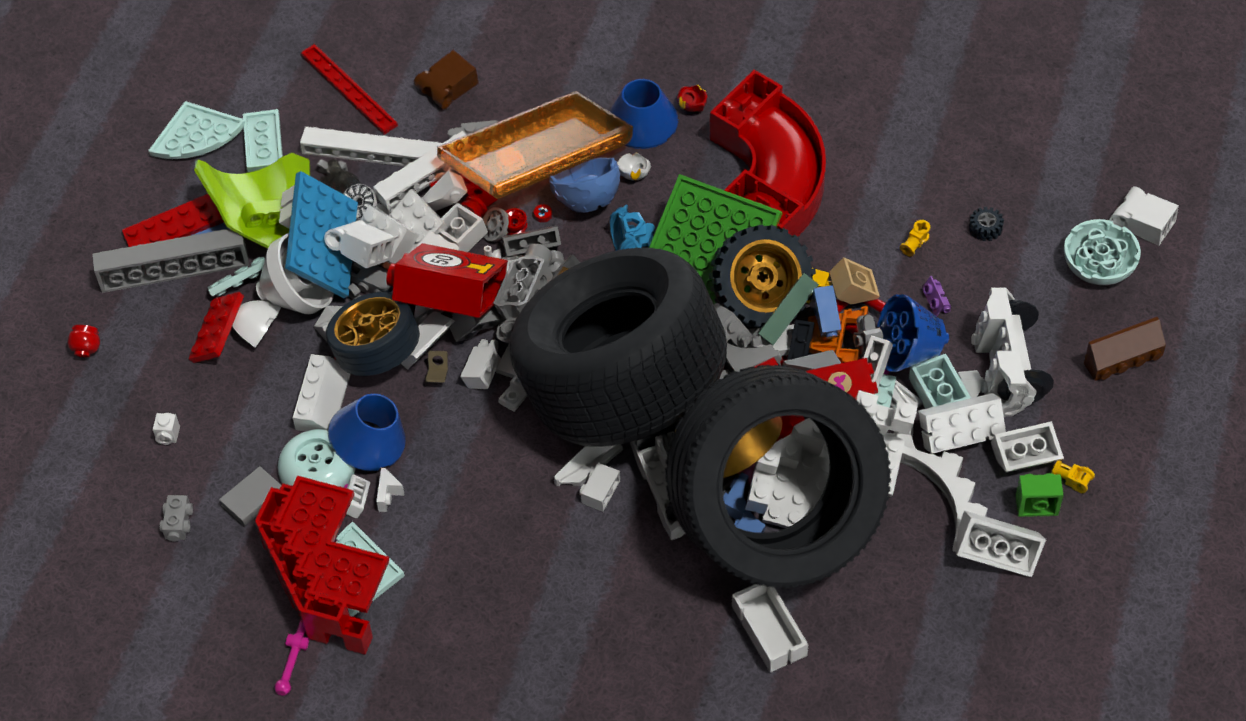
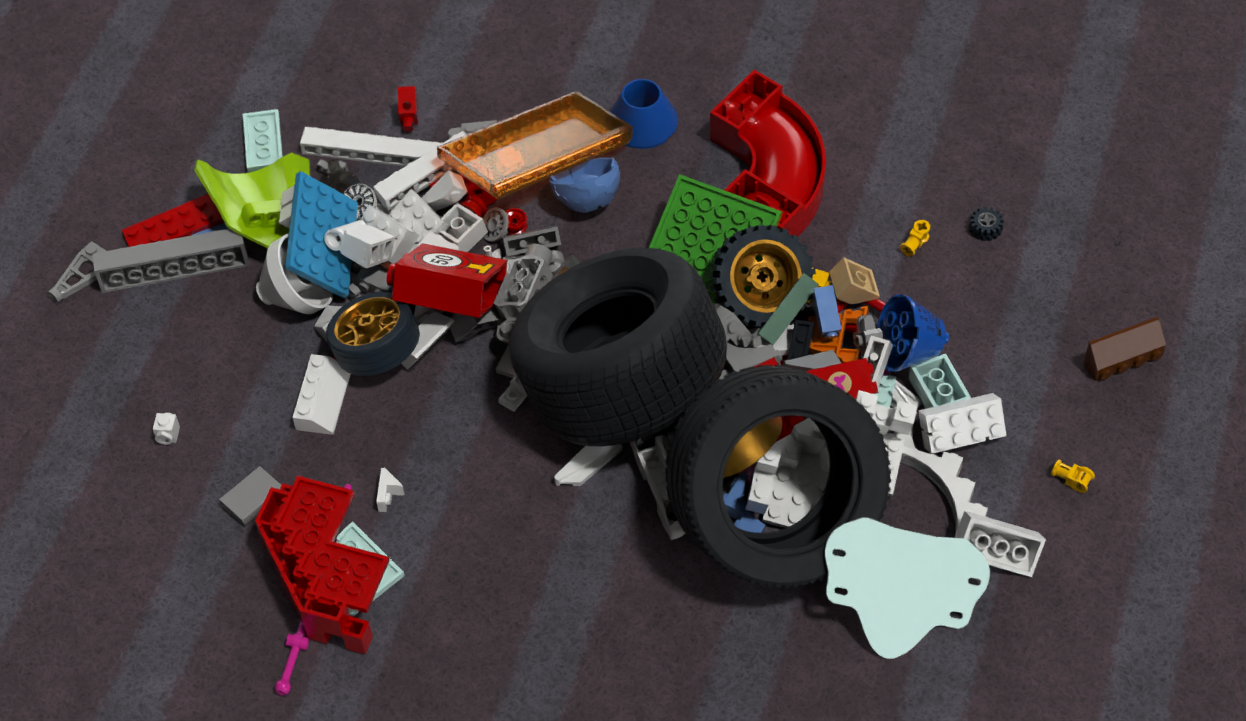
red piece [67,325,100,357] -> none
light aqua plate [148,101,246,159] -> none
light grey brick [160,495,193,541] -> none
red plate [189,292,244,363] -> none
light aqua wing [208,257,266,296] -> none
white brick [232,300,281,347] -> none
light aqua brick [278,429,356,488] -> none
red tile [300,44,398,135] -> none
blue cone [328,394,406,471] -> none
white slope [346,474,370,518] -> none
reddish brown piece [414,50,479,110] -> none
dark tan bracket [426,351,448,382] -> none
white hinge [460,339,501,389] -> none
red tile [534,204,552,223] -> none
white brick [579,463,620,512] -> none
dark azure piece [609,205,655,251] -> none
white hair [617,152,651,181] -> none
red hair [677,85,708,112] -> none
white piece [732,584,808,673] -> none
medium lavender hinge [922,276,951,316] -> none
white tile [958,370,984,398] -> none
white piece [971,288,1054,417] -> none
white slope [991,421,1064,472] -> none
bright green brick [1016,473,1063,517] -> none
light aqua brick [1064,219,1141,285] -> none
white piece [1109,187,1179,246] -> none
none -> light grey plate [47,241,106,303]
none -> red torso [397,86,419,132]
none -> light aqua piece [825,518,990,659]

